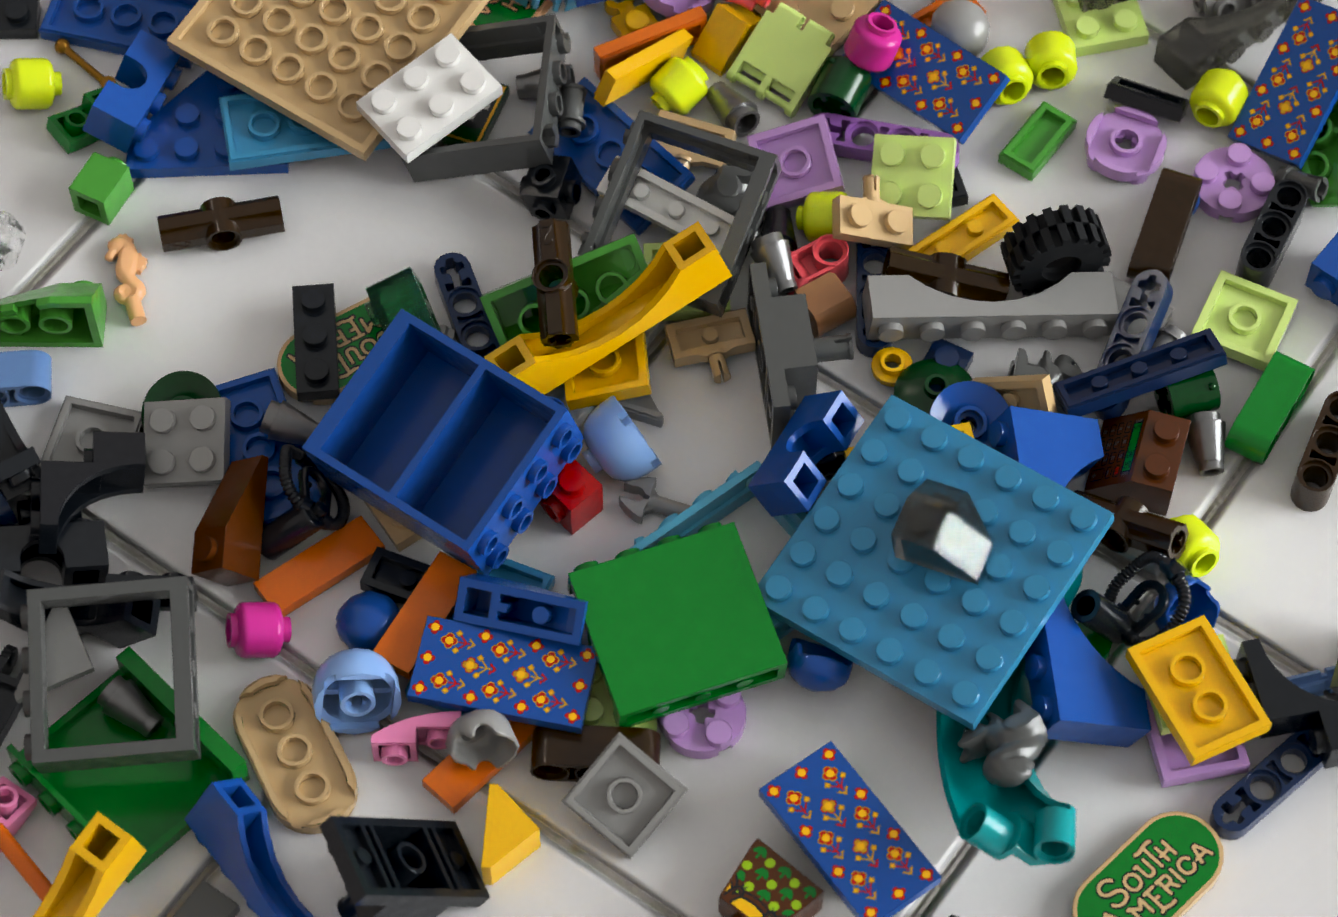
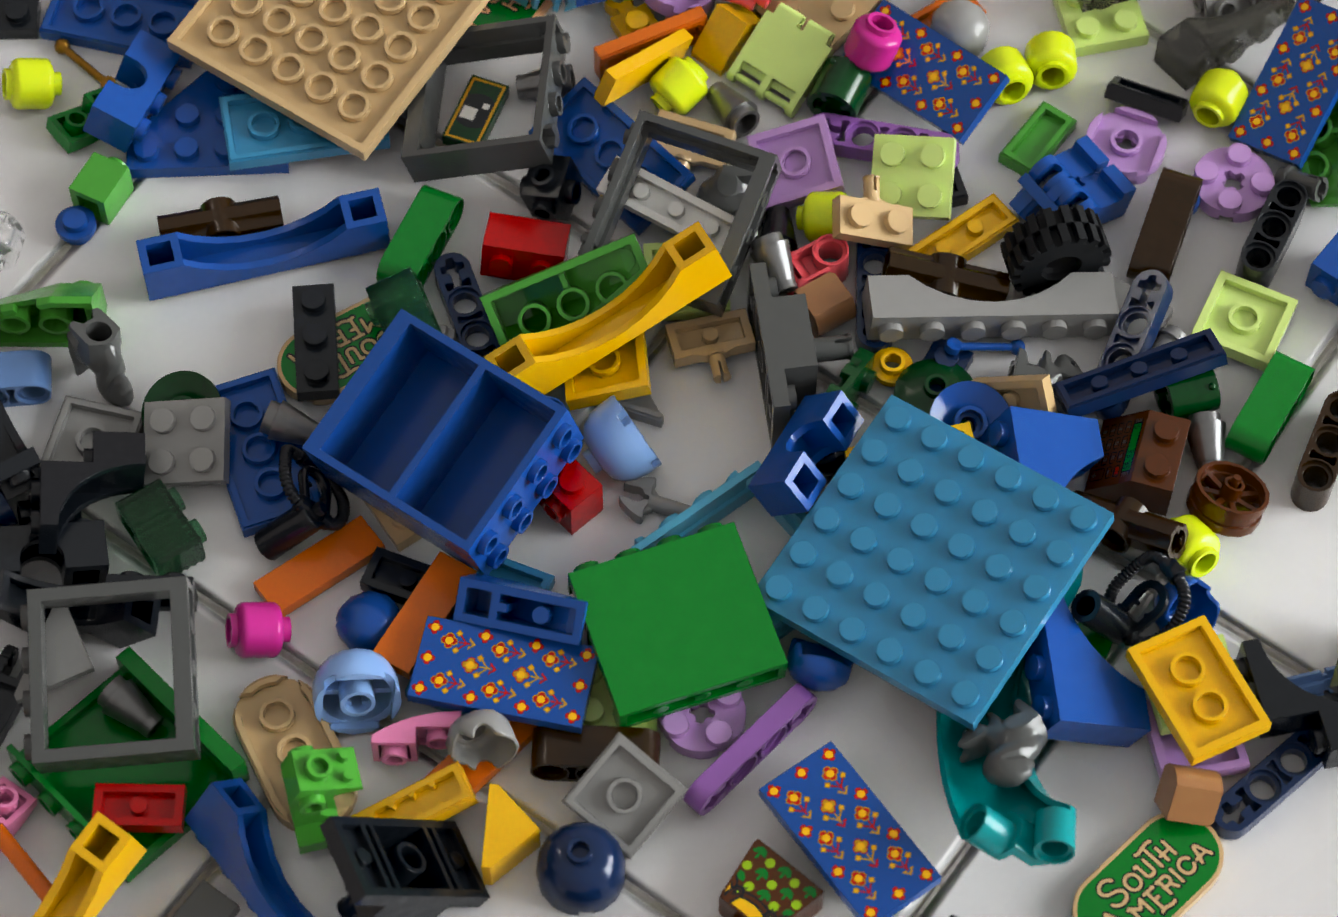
light nougat animal [105,233,148,326] -> none
reddish brown slope [191,455,268,586] -> none
white plate [356,33,503,164] -> none
dark brown piece [531,218,579,349] -> none
dark grey pin [557,83,587,138] -> none
clear smoke slope [891,479,994,585] -> none
none -> blue plate [55,206,97,245]
none -> dark grey animal [67,308,134,407]
none -> red plate [91,783,187,833]
none -> clear green brick [115,478,207,576]
none -> blue arch [136,188,390,301]
none -> bright green tile [280,745,363,855]
none -> yellow plate [350,761,479,821]
none -> green beam [376,185,464,296]
none -> red brick [480,212,571,280]
none -> dark blue cylinder [536,822,626,915]
none -> medium lavender beam [683,683,817,816]
none -> dark green wing [826,347,877,410]
none -> blue hinge [944,337,1025,355]
none -> blue hips [1009,135,1137,224]
none -> medium nougat piece [1154,763,1223,827]
none -> reddish brown wheel [1186,461,1270,537]

